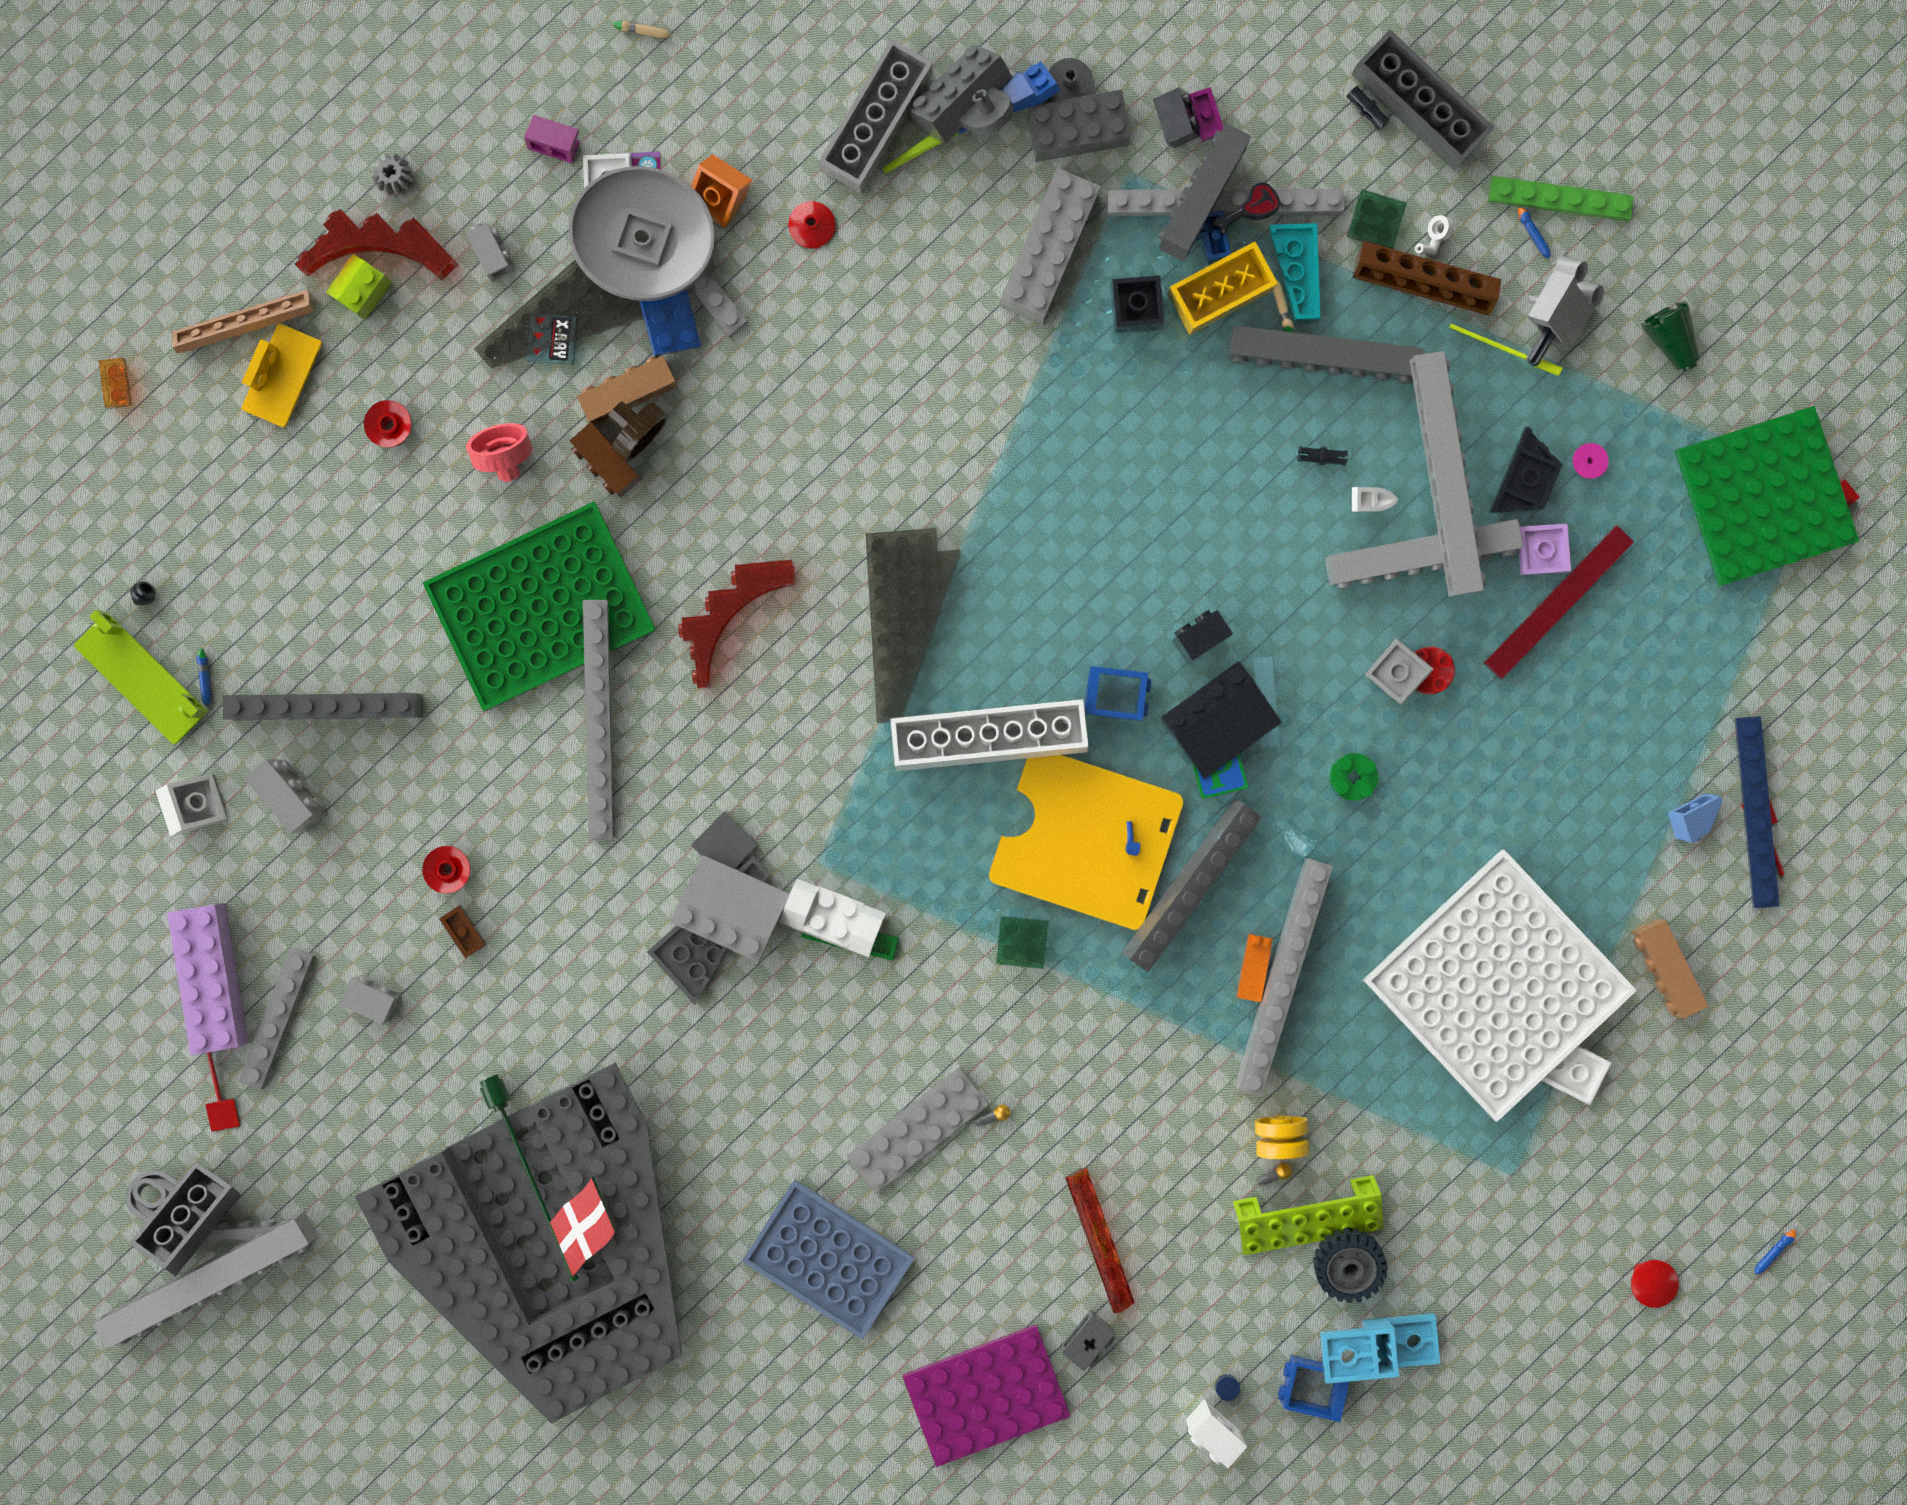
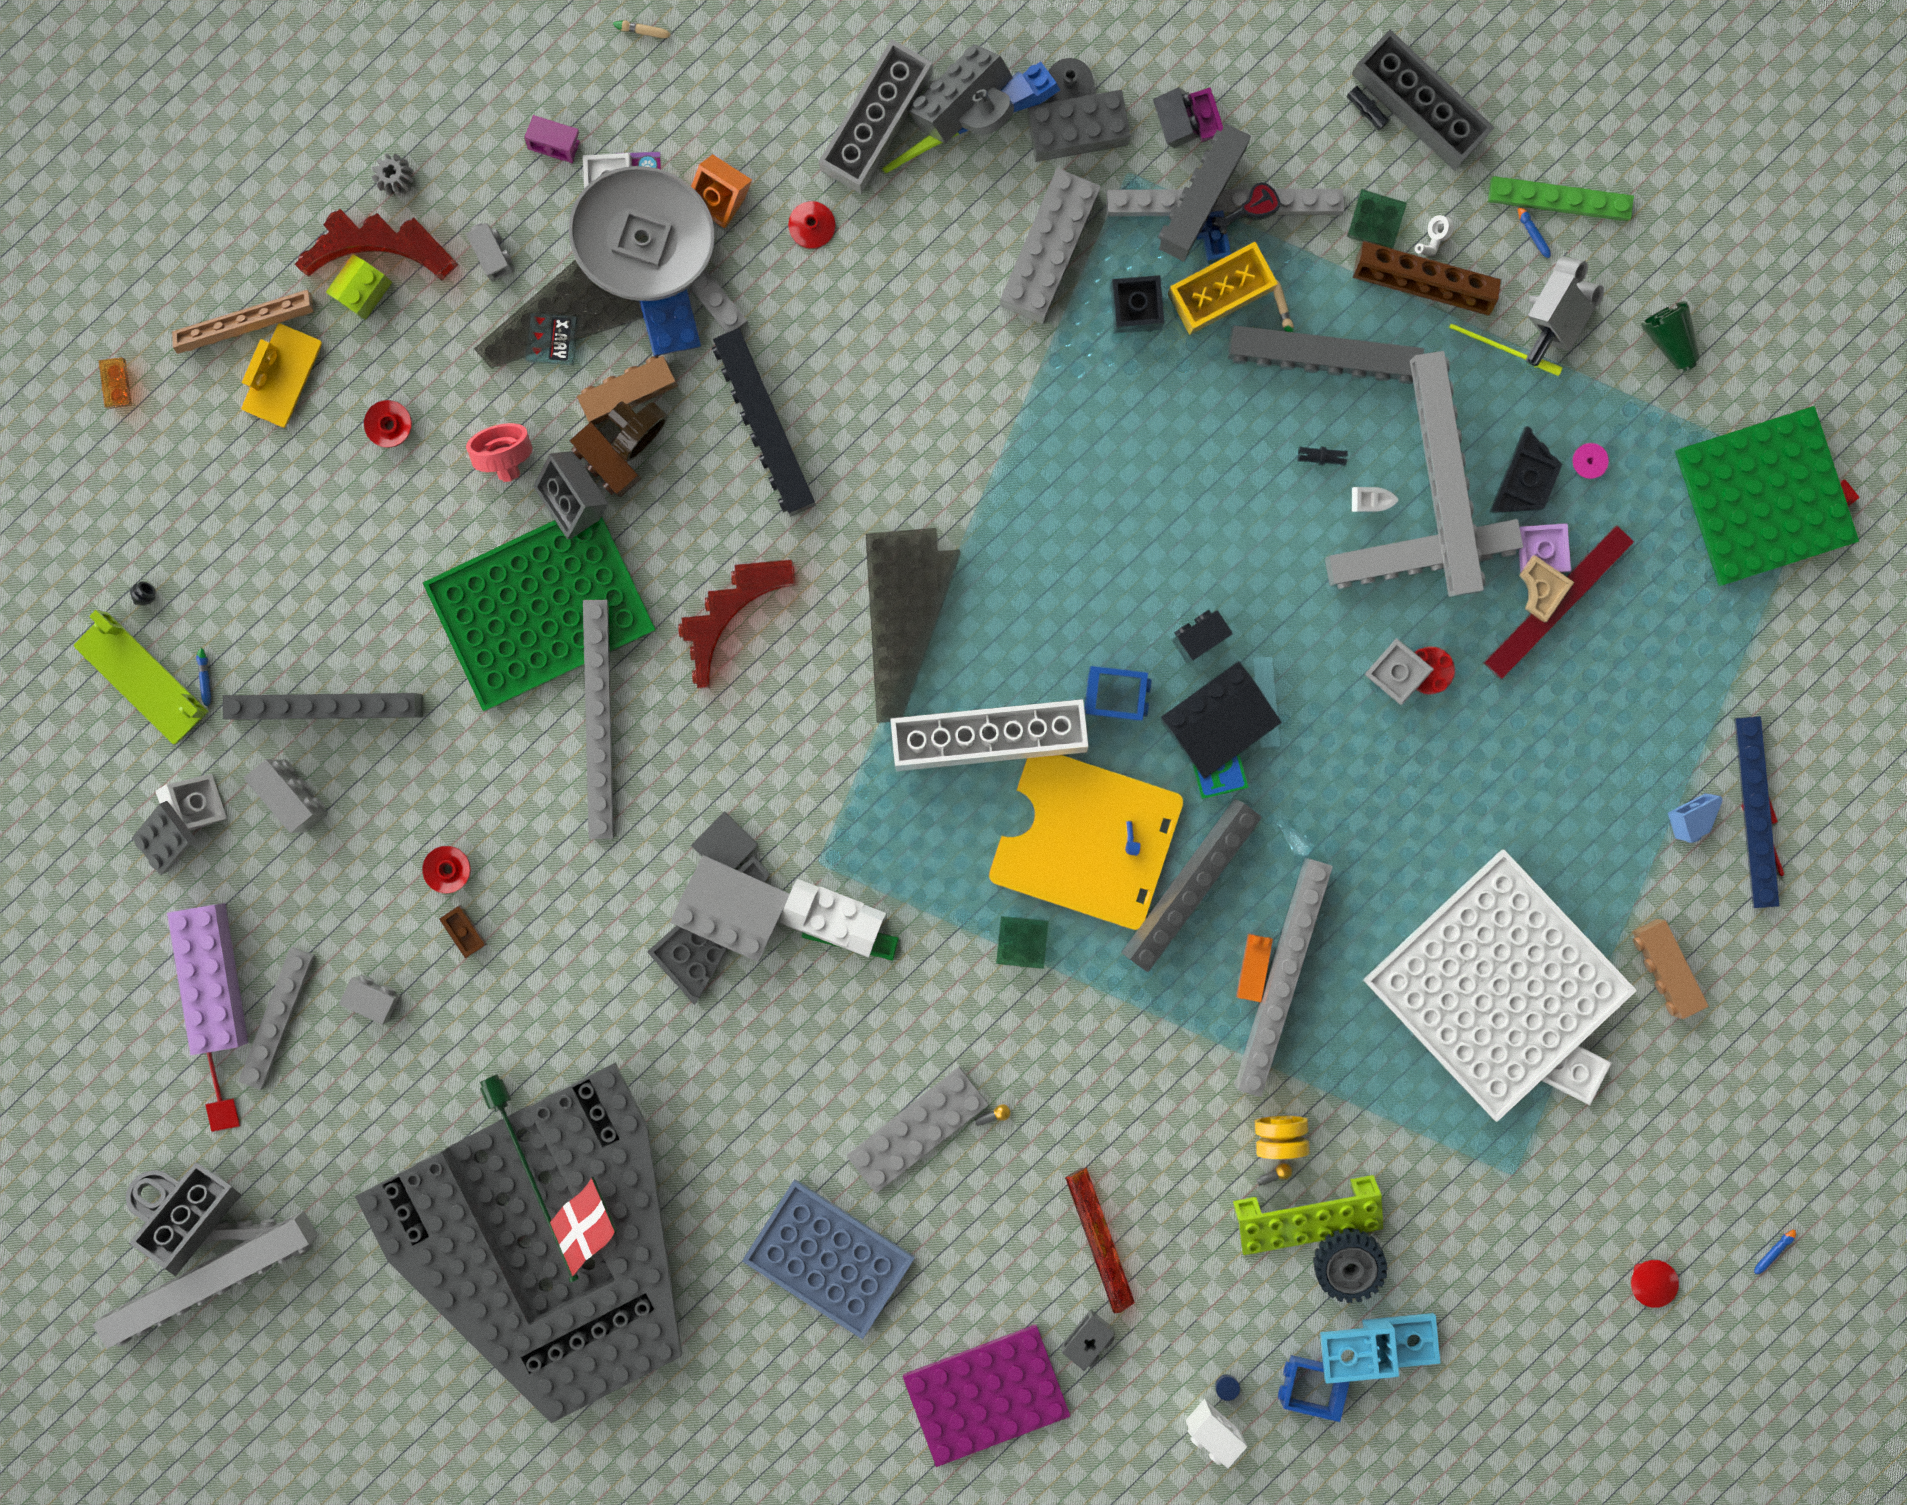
teal wing [1268,223,1320,321] -> none
green plate [1329,753,1378,801] -> none
none -> dark grey plate [132,801,196,876]
none -> dark grey slope [533,451,609,539]
none -> black brick [712,328,817,517]
none -> tan tile [1519,555,1574,622]

